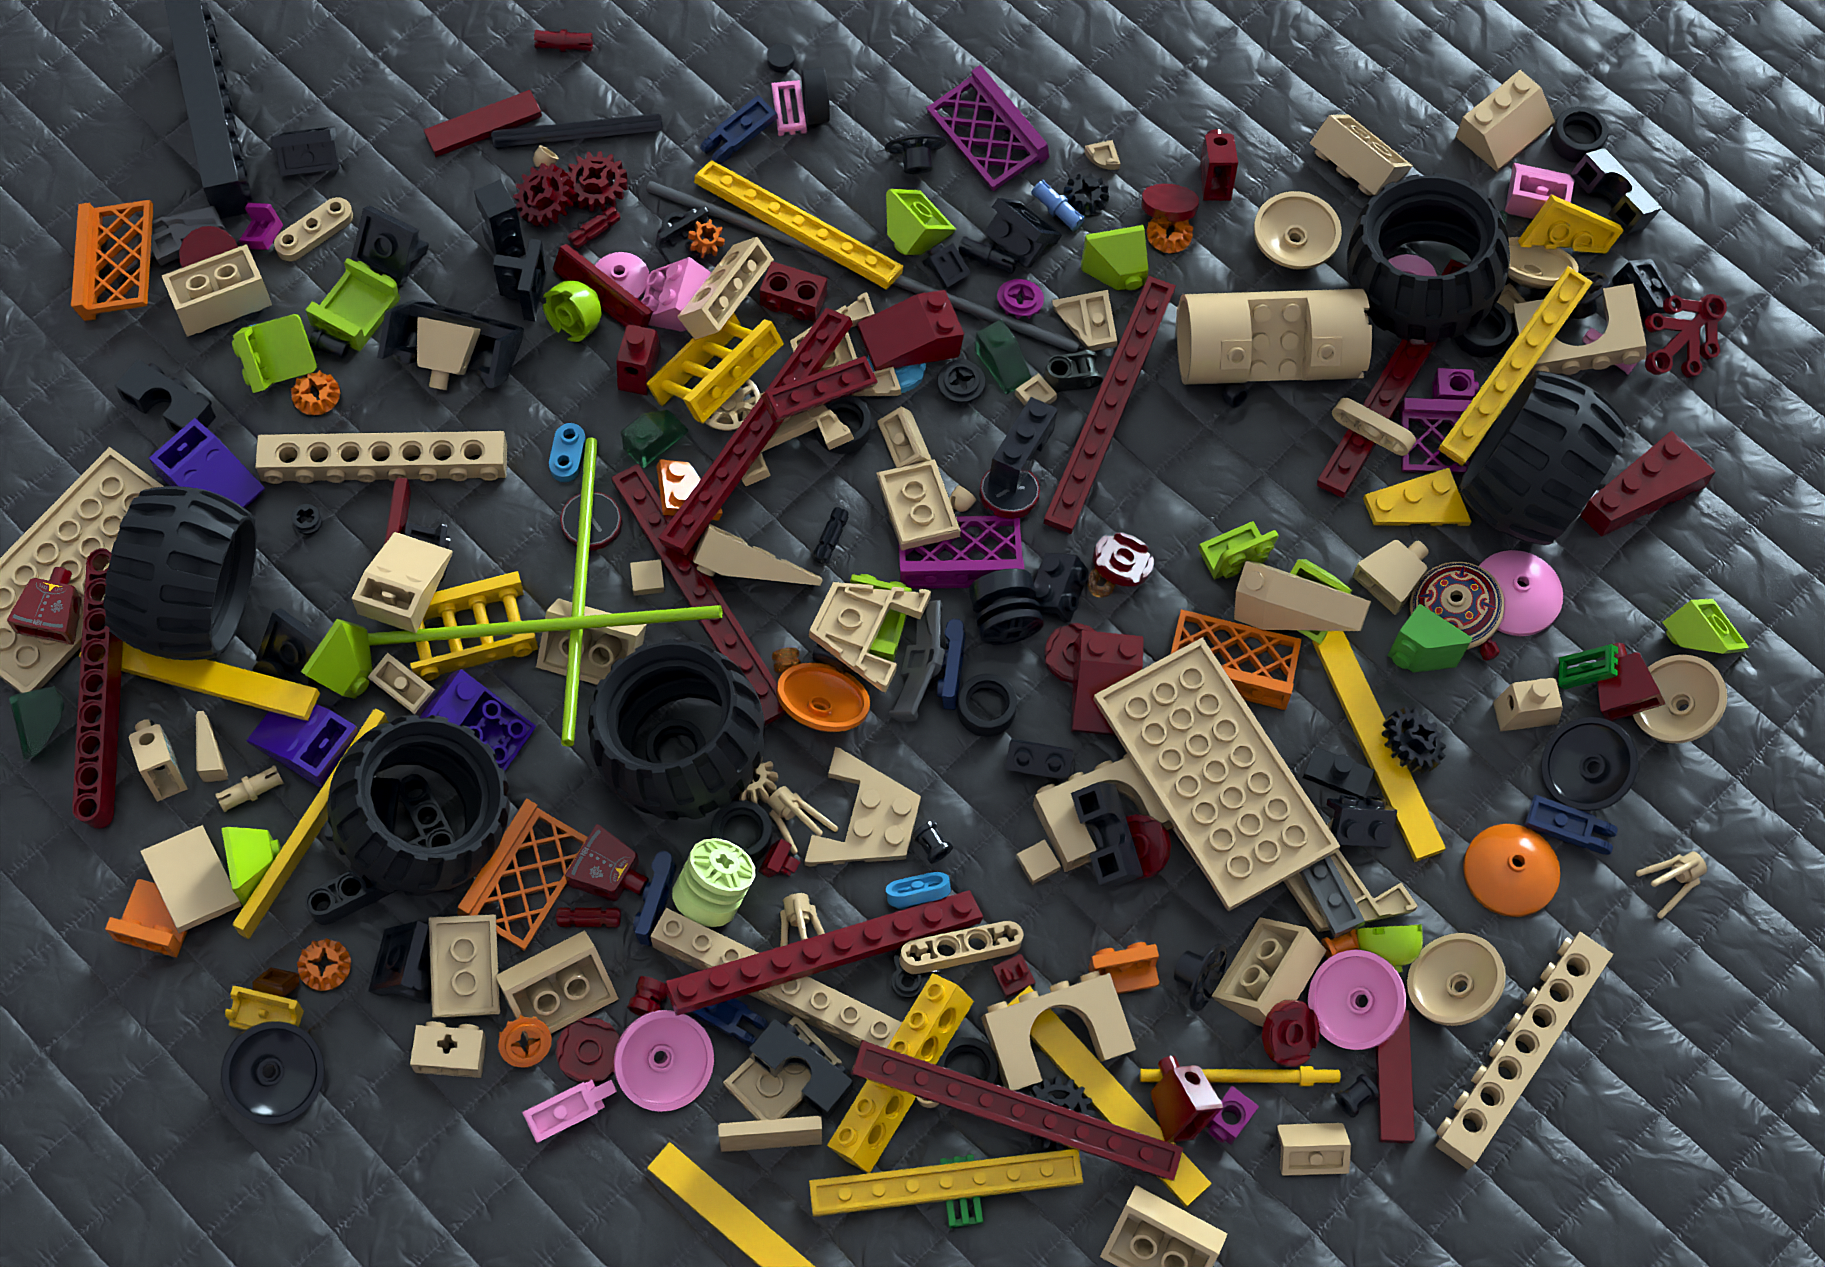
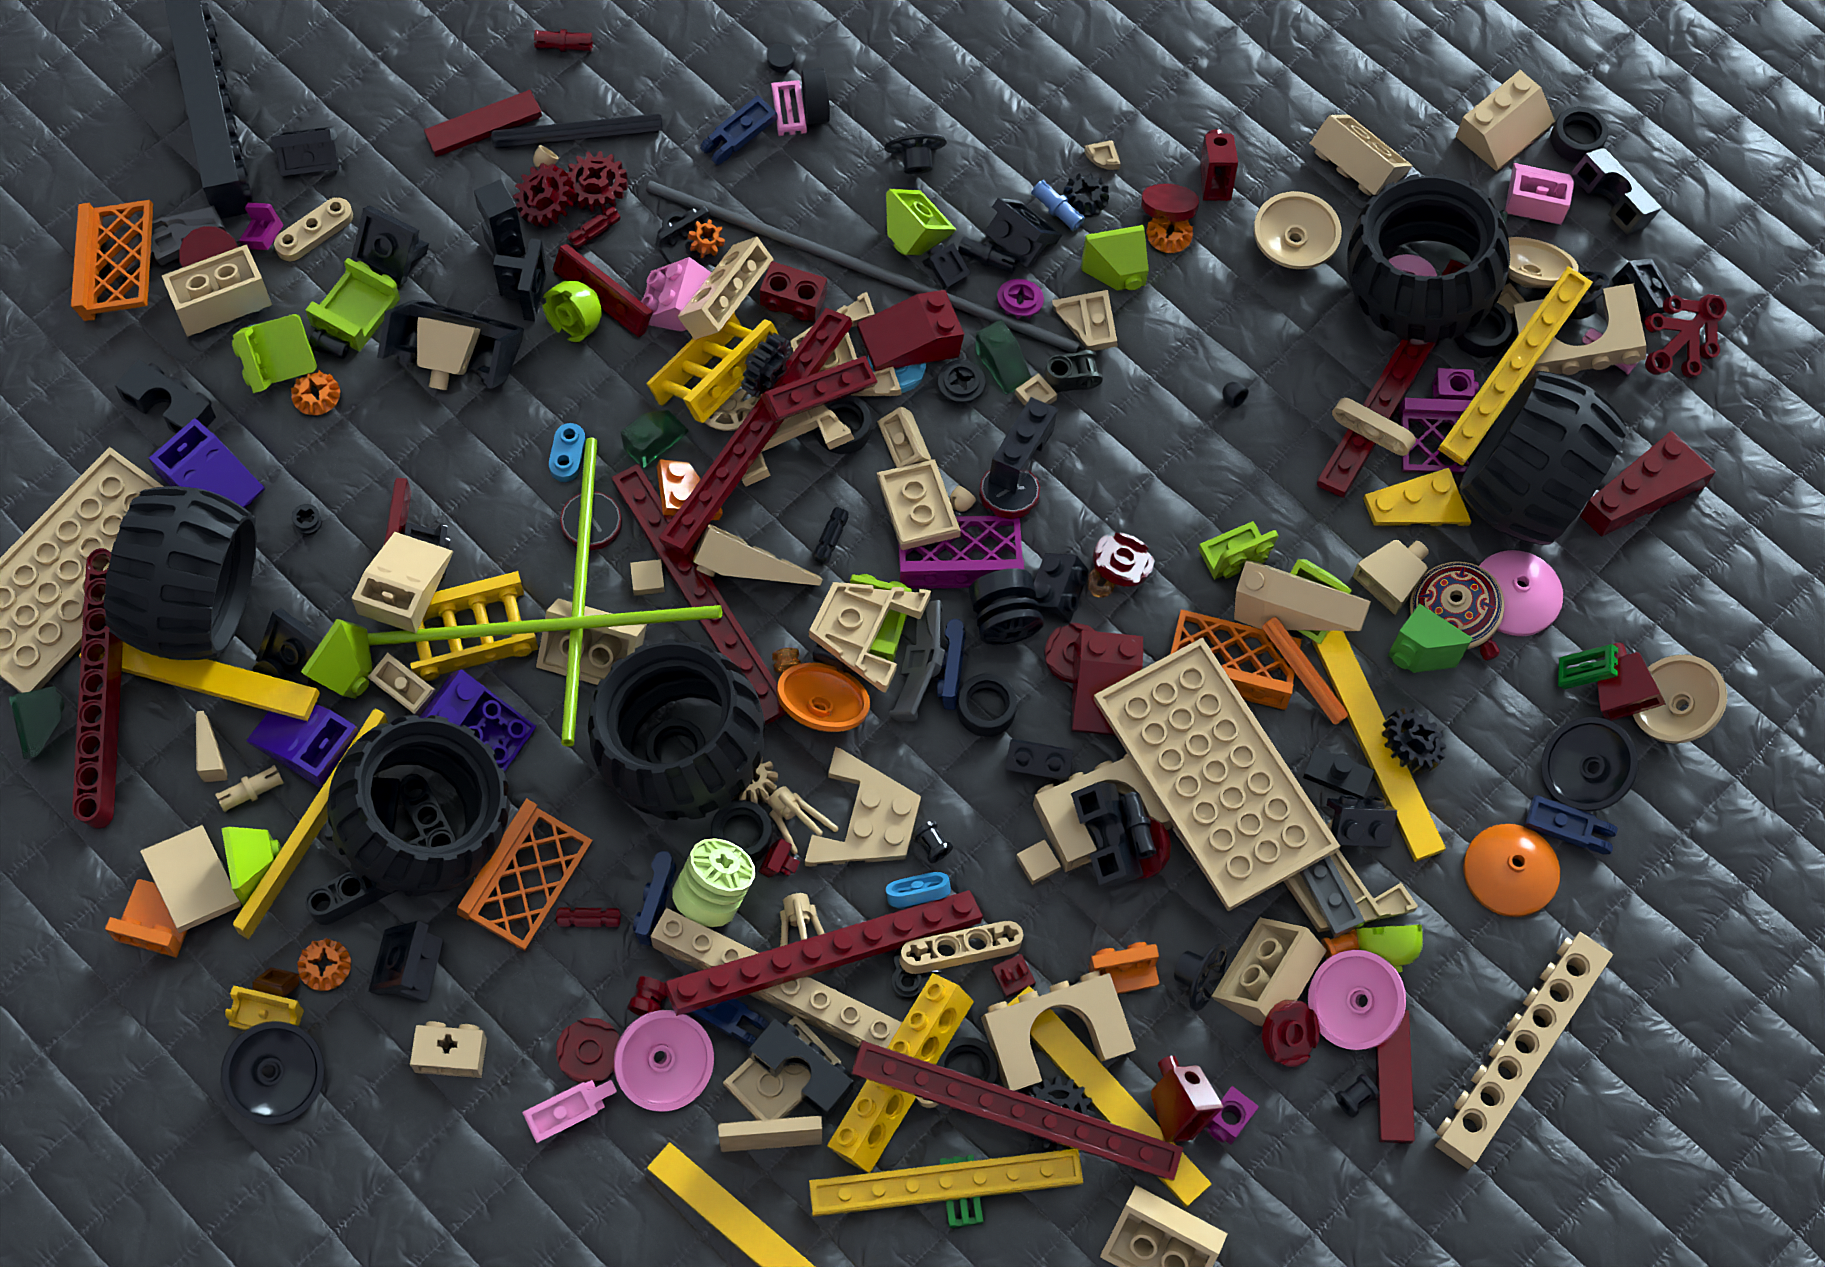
dark red torso [7,567,82,645] -> none
tan torso [128,719,188,802] -> none
tan brick [255,431,507,484] -> none
tan tile [428,914,500,1018] -> none
tan slope [495,930,619,1041] -> none
orange gear [497,1015,552,1067] -> none
dark red torso [565,824,649,901] -> none
bright pink dish [595,252,649,299] -> none
dark red torso [616,325,661,396] -> none
yellow tile [694,160,904,290] -> none
magenta fence [926,64,1049,191] -> none
dark red plate [1043,276,1176,534] -> none
yellow bar [1140,1066,1340,1086] -> none
tan cylinder [1175,289,1372,385] -> none
tan panel [1277,1123,1351,1176] -> none
tan dish [1407,933,1506,1026] -> none
tan torso [1493,678,1563,731] -> none
yellow wing [1518,194,1624,254] -> none
tan plant [1636,851,1707,919] -> none
lime slope [1662,599,1749,654] -> none
none -> black gear [741,333,791,398]
none -> black pin [1120,792,1157,859]
none -> orange axle [1262,617,1348,725]

